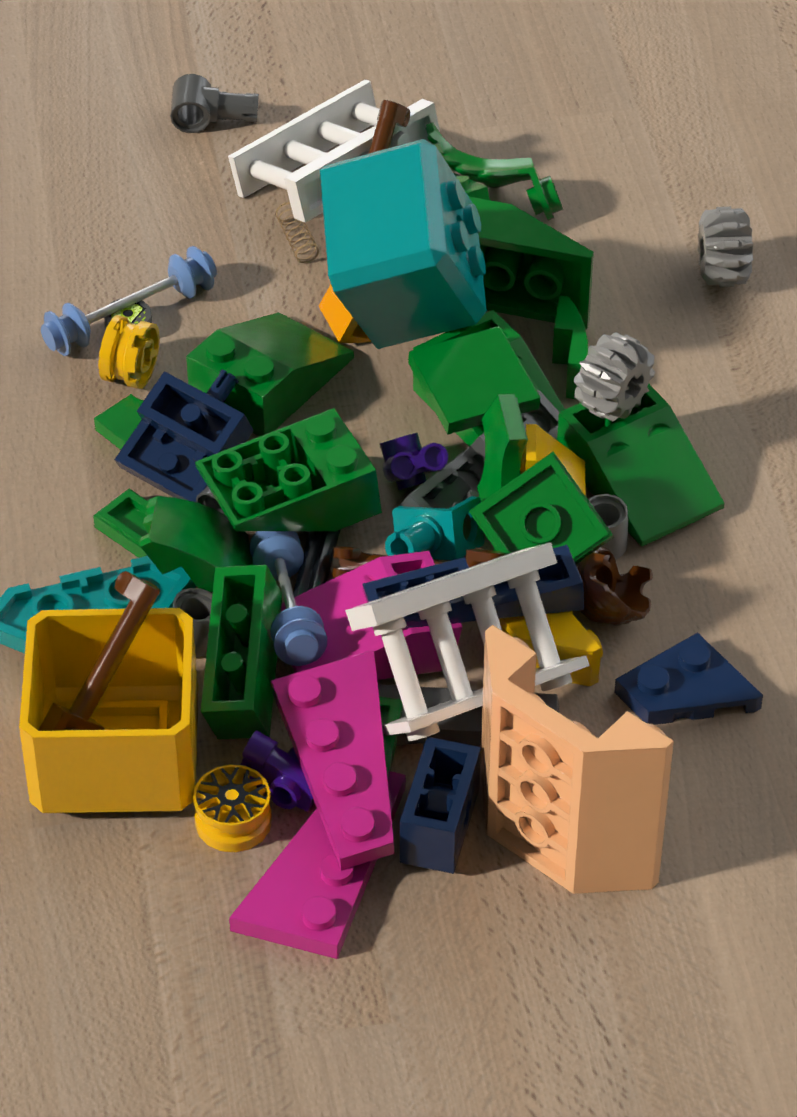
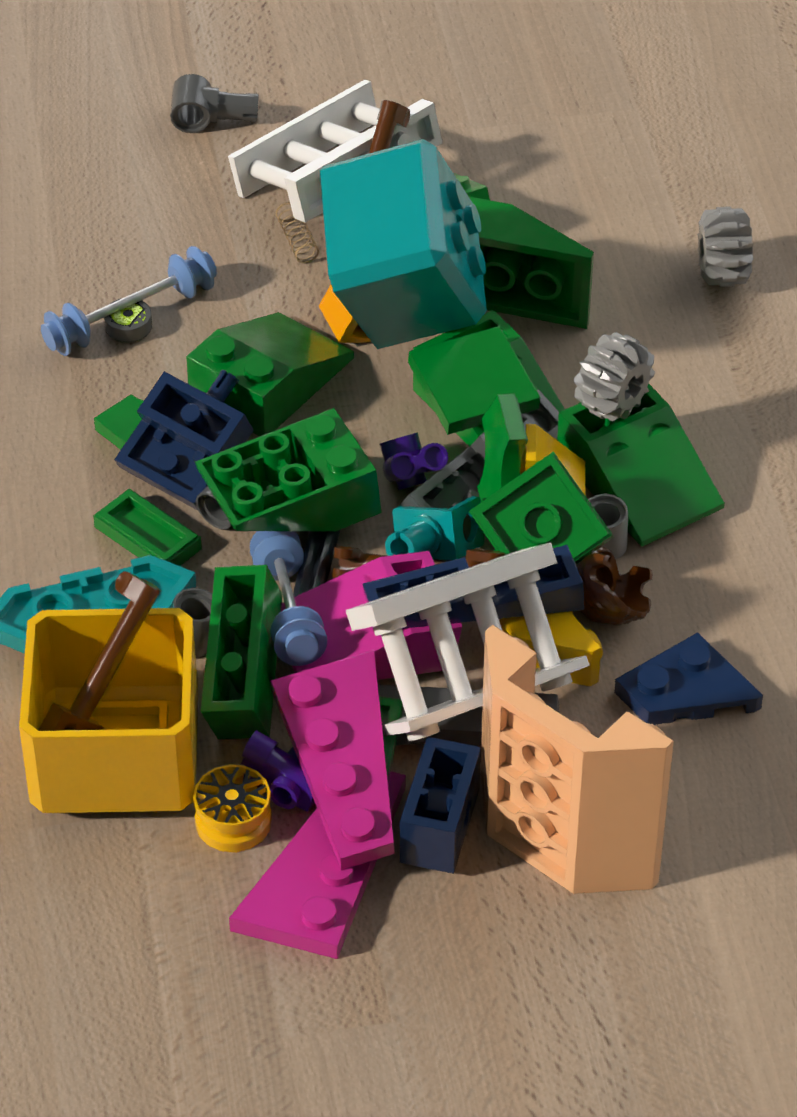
yellow wheel [98,315,160,389] -> none
green slope [139,496,253,593] -> none
green plant [425,122,563,221] -> none
green slope [552,296,588,399] -> none

